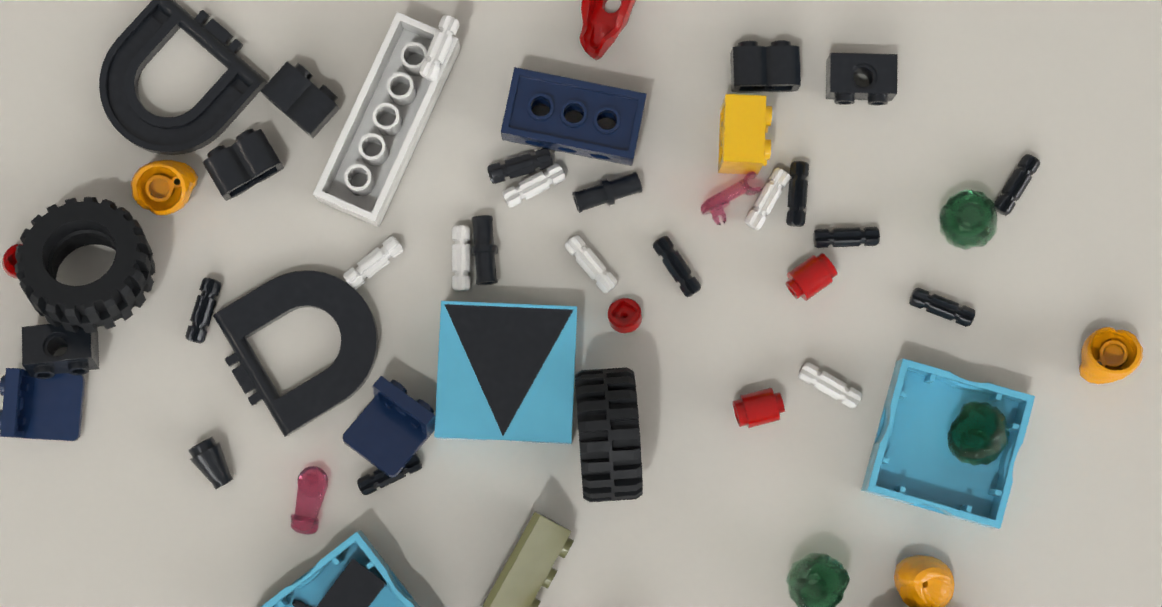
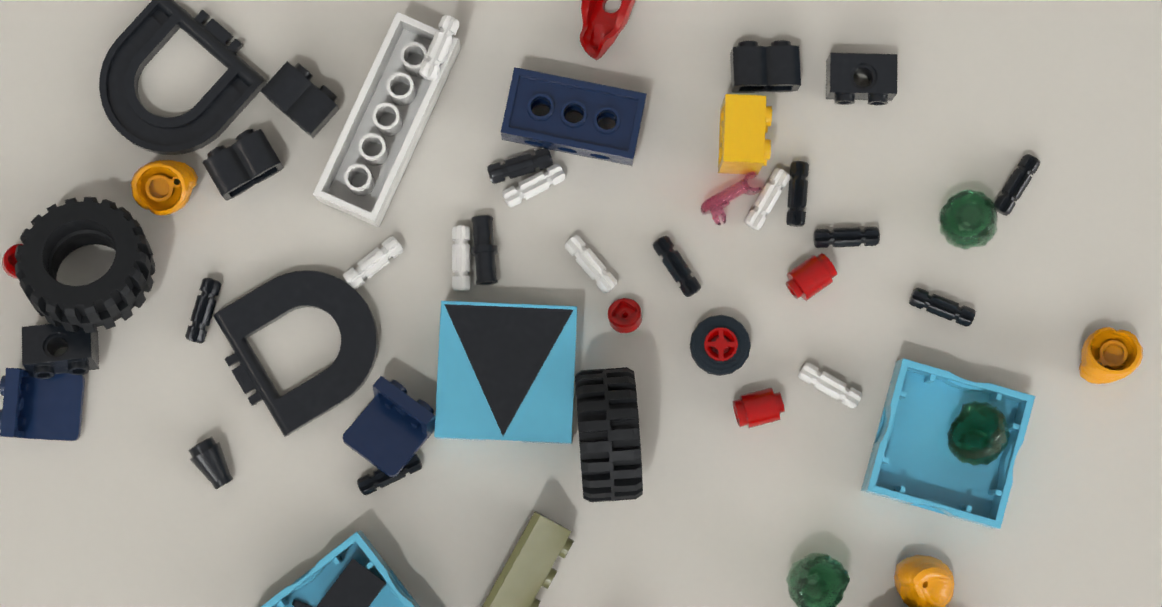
clear pink piece [291,466,328,535] -> none
black pin [572,172,642,213] -> none
none -> black wheel [690,315,751,376]

